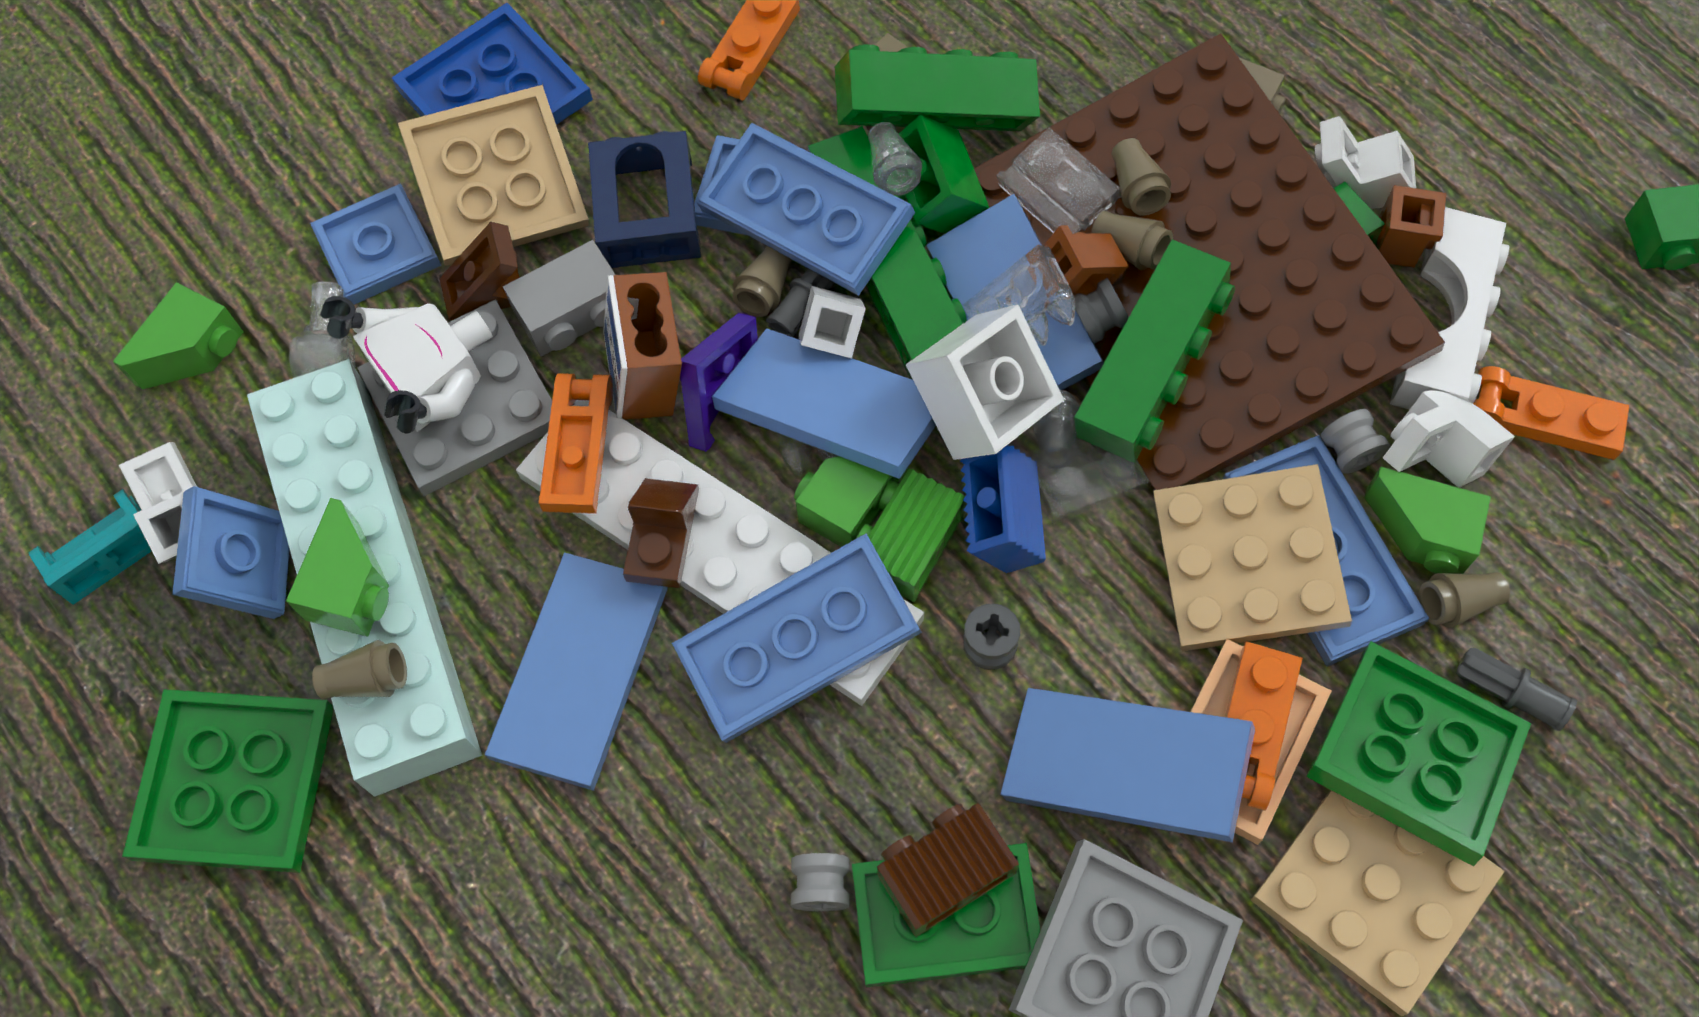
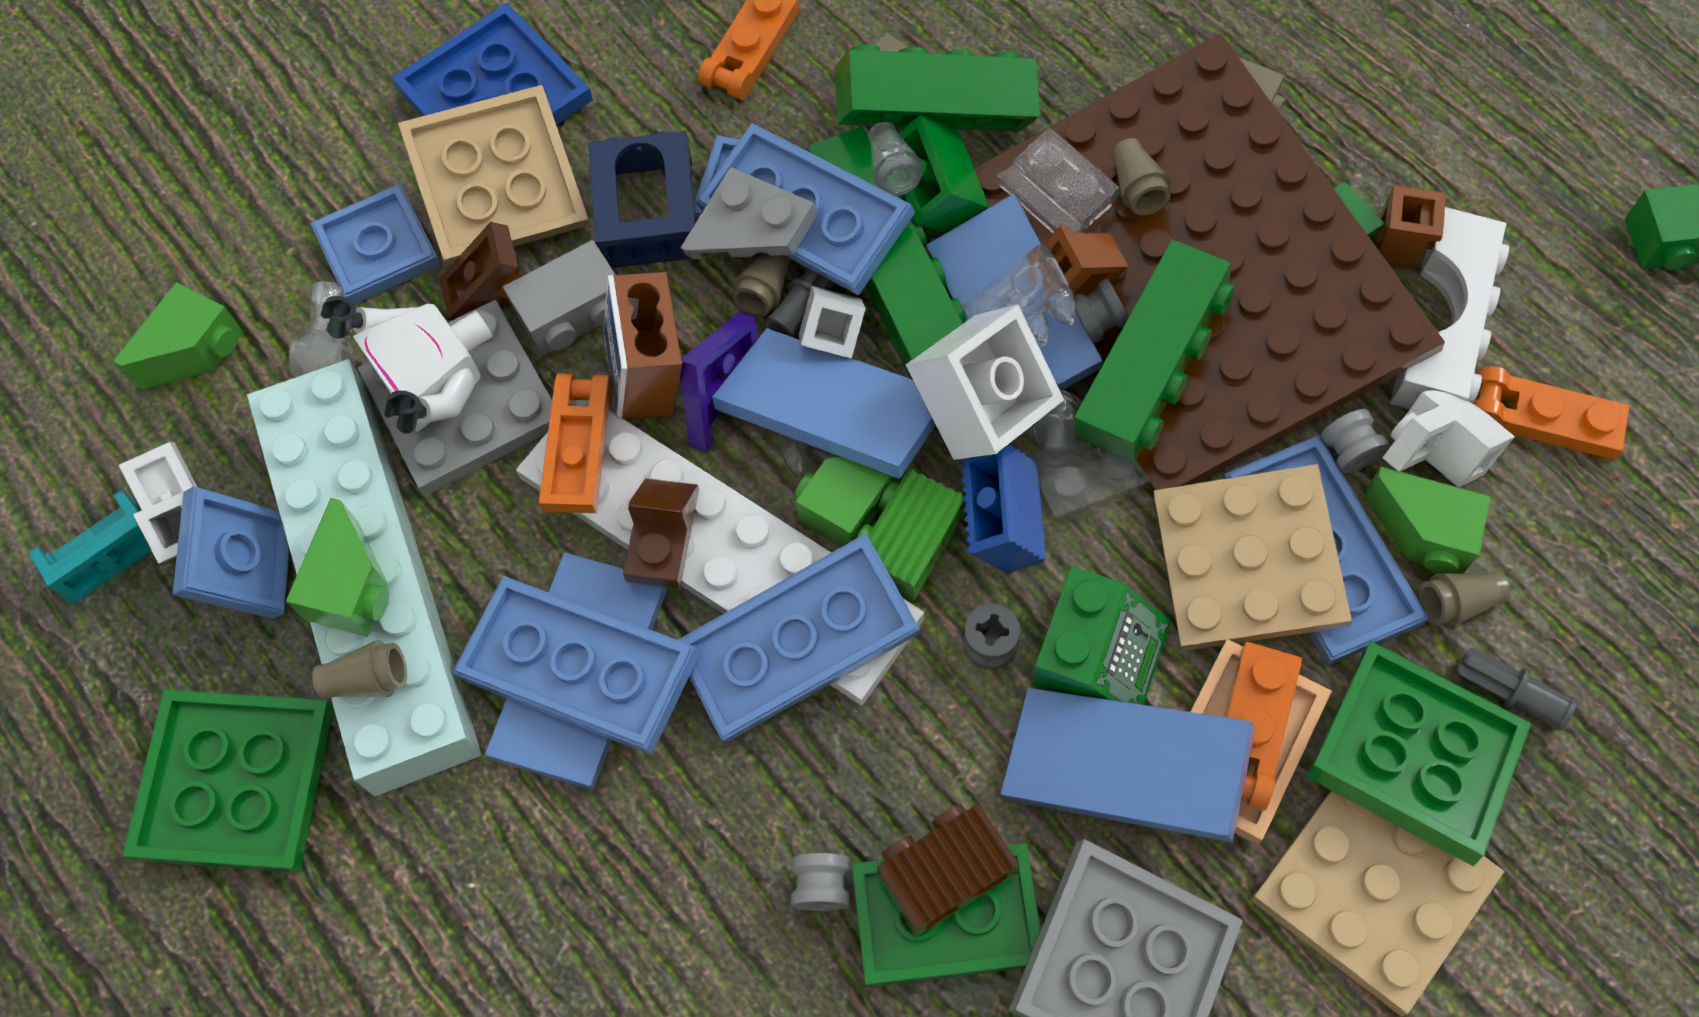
dark tan cone [1092,210,1173,270] -> none
white brick [1315,116,1416,209] -> none
none -> medium blue tile [452,576,700,755]
none -> light grey wing [681,167,819,259]
none -> green slope [1031,565,1171,705]

